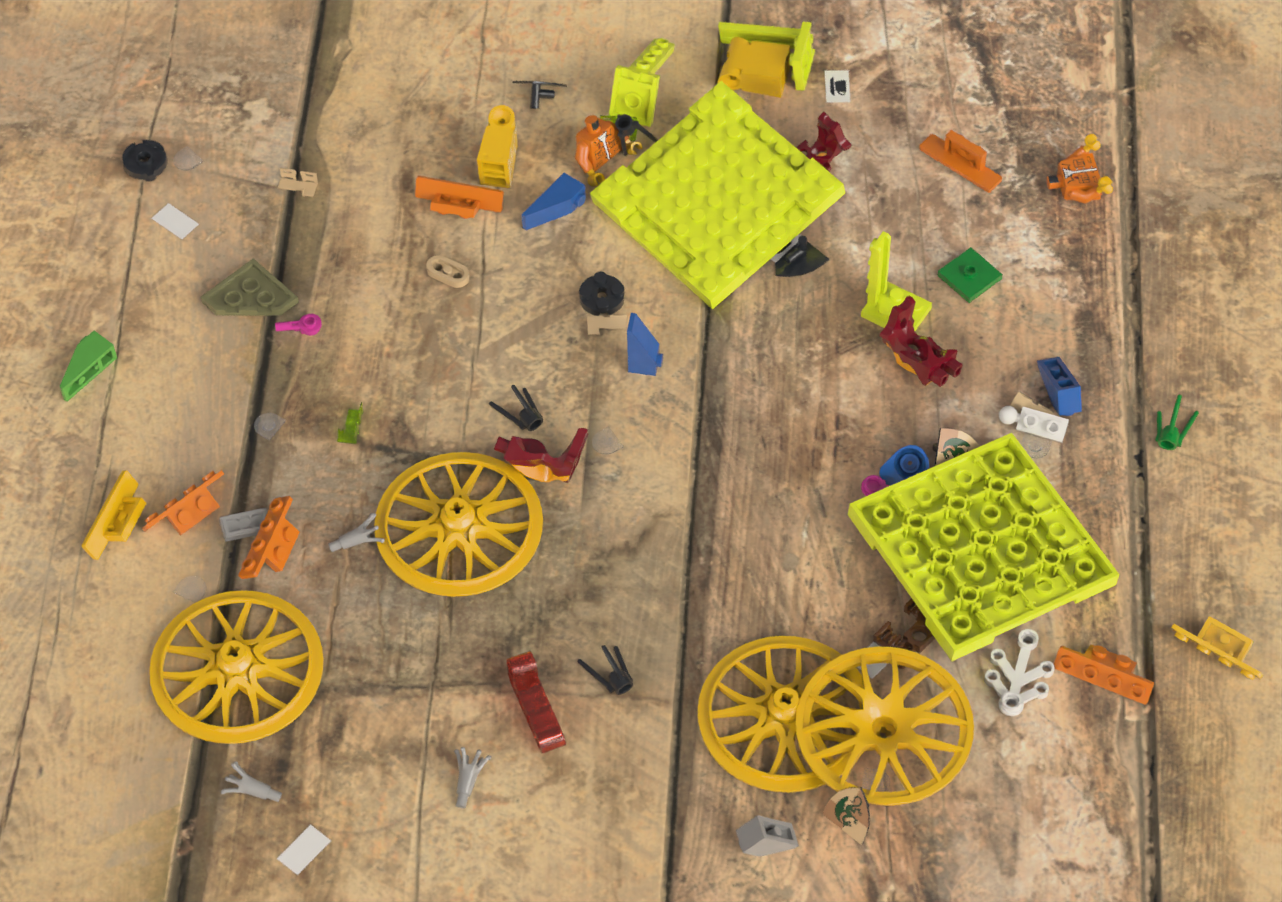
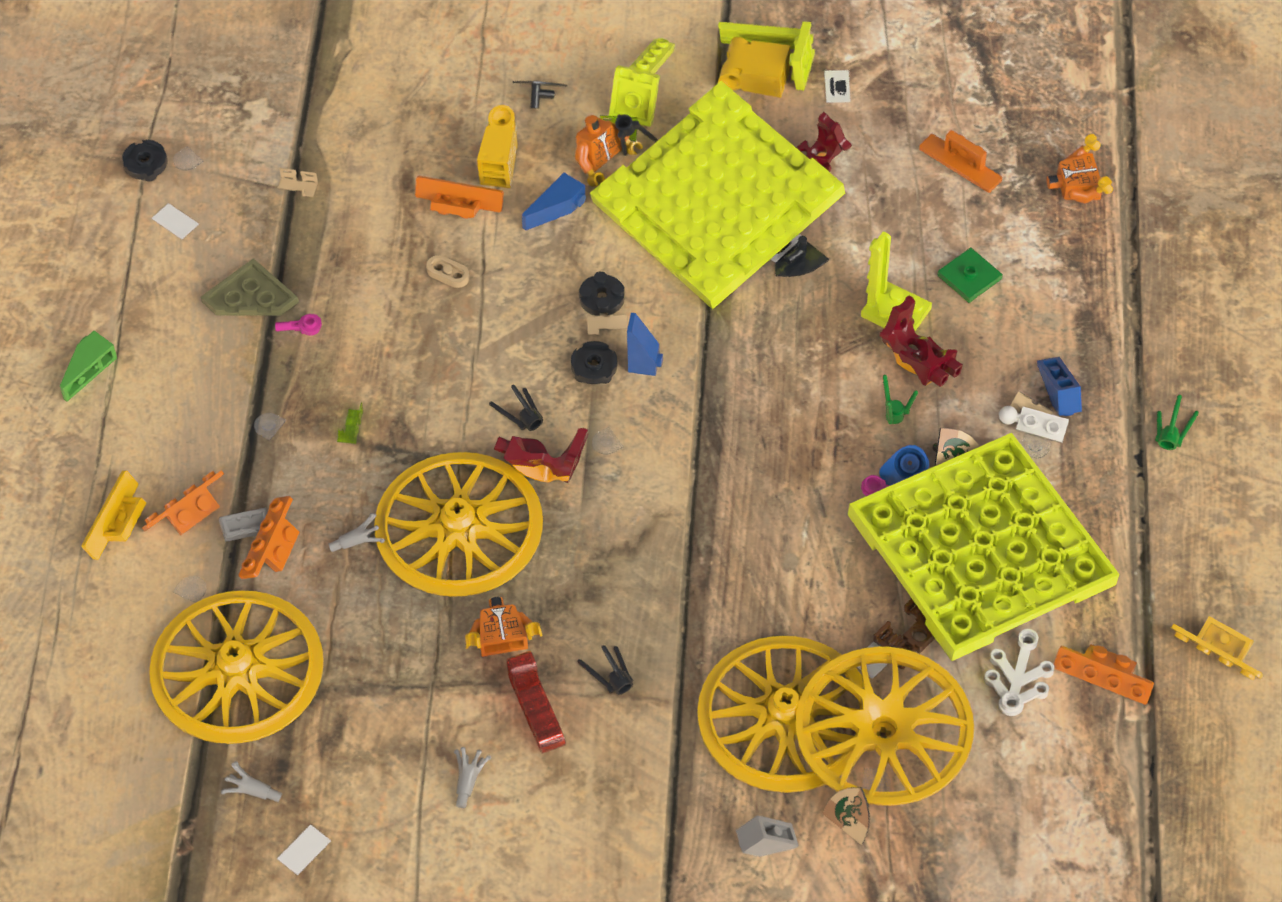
none -> orange torso [465,597,542,657]
none -> black plate [571,341,618,384]
none -> green plant [883,374,918,424]

